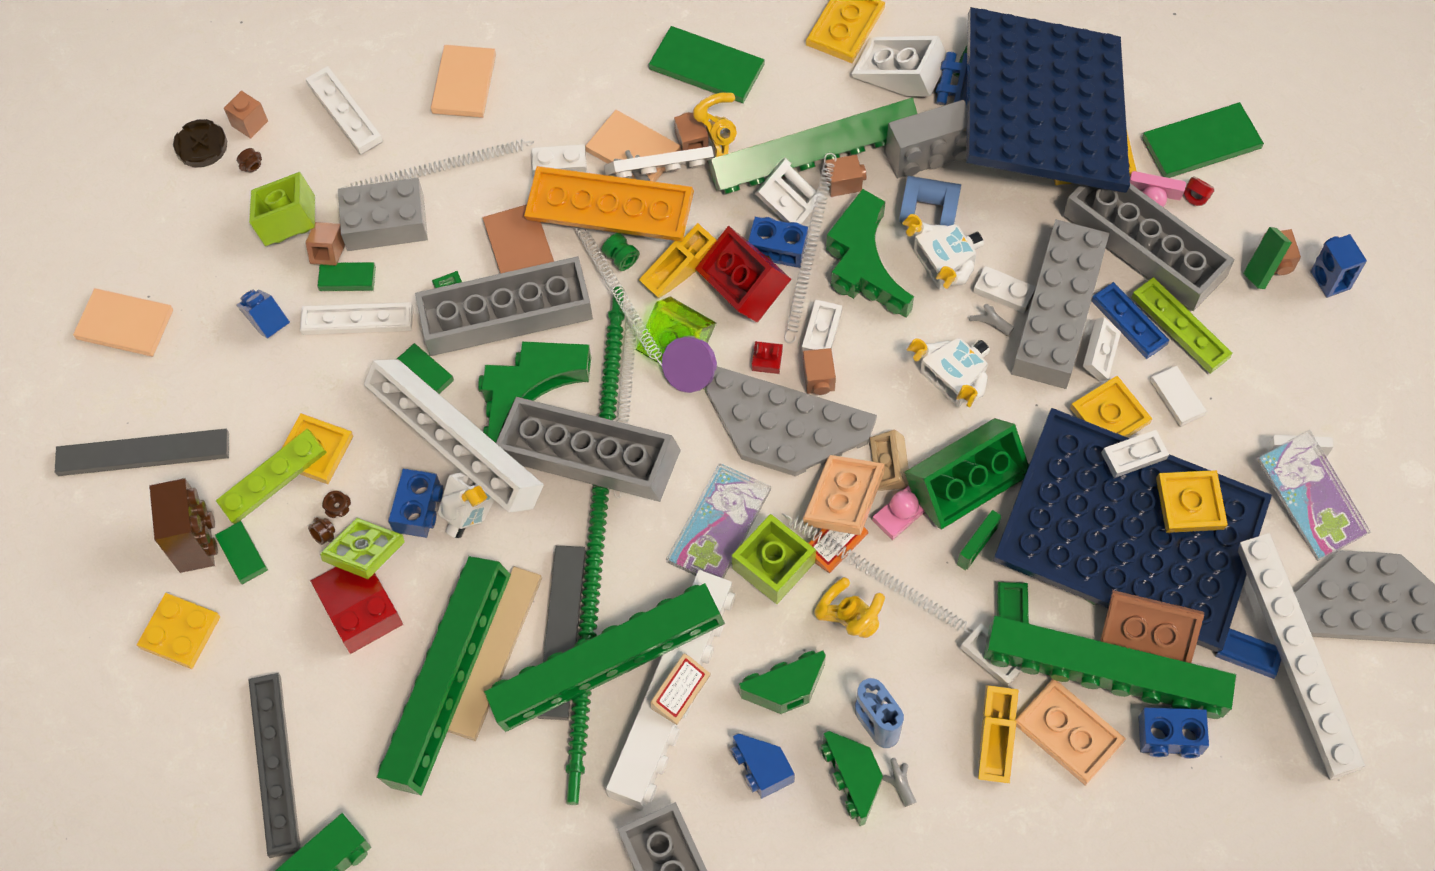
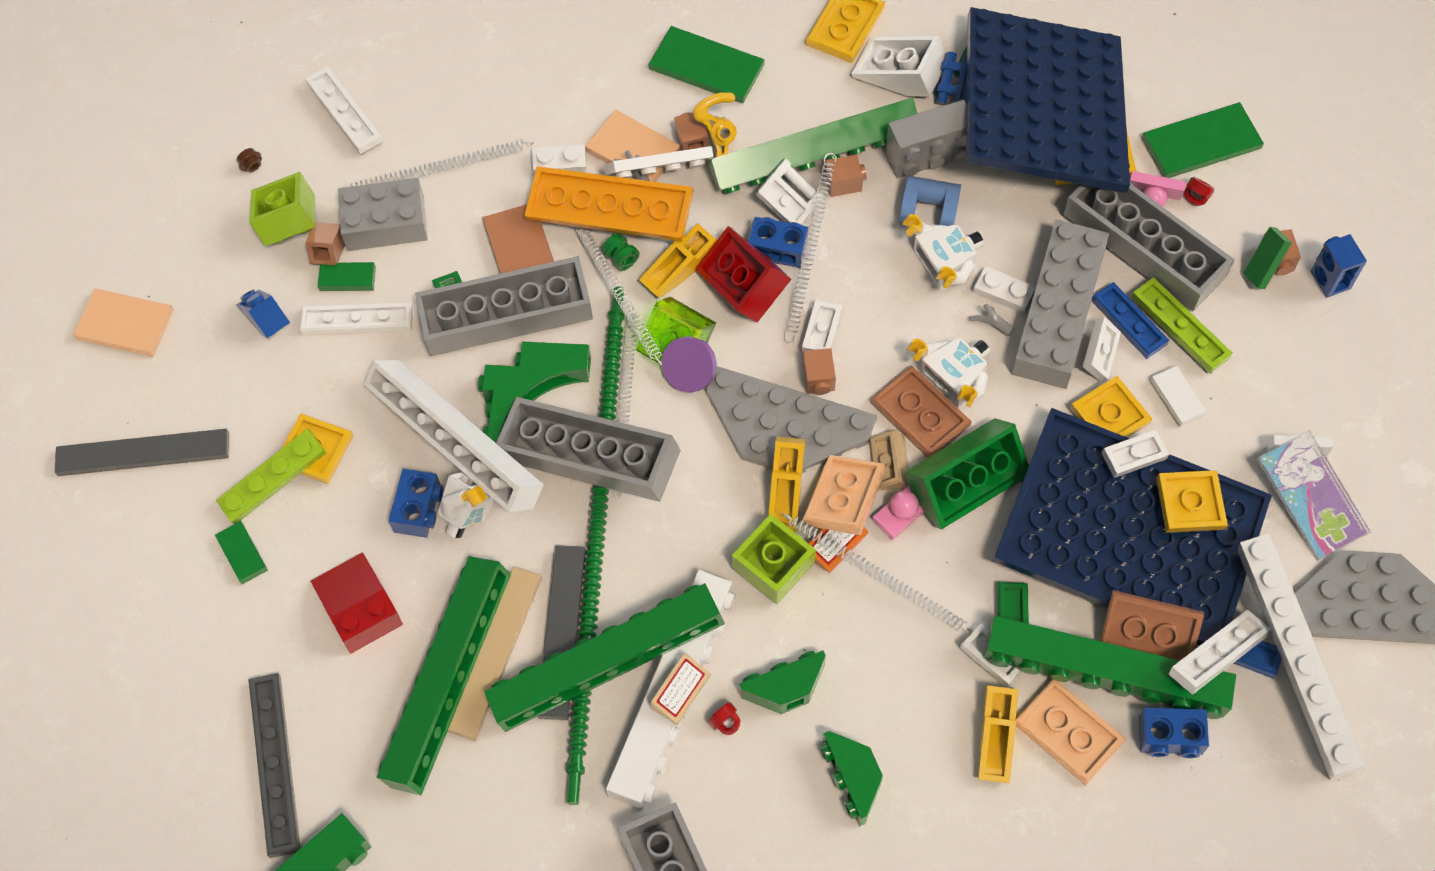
yellow plate [137,593,220,669] -> none
reddish brown brick [149,478,218,573] -> none
dark brown tile [173,119,228,168] -> none
nougat brick [224,90,268,139] -> none
reddish brown plate [308,517,335,545] -> none
lime piece [320,518,405,579] -> none
reddish brown plate [322,491,351,518] -> none
green tile [397,343,454,394] -> none
light nougat tile [431,45,496,118] -> none
clear tile [666,463,771,579] -> none
blue slope [730,734,795,799] -> none
red tile [752,341,783,374] -> none
yellow piece [814,577,885,638] -> none
green arch [826,189,914,318] -> none
medium blue connector [855,678,904,748] -> none
light grey bar [883,758,916,807] -> none
green tile [957,510,1001,570] -> none
none -> red tile [708,702,741,735]
none -> yellow slope [768,436,806,532]
none -> nougat tile [871,366,972,458]
none -> white plate [1169,610,1271,695]

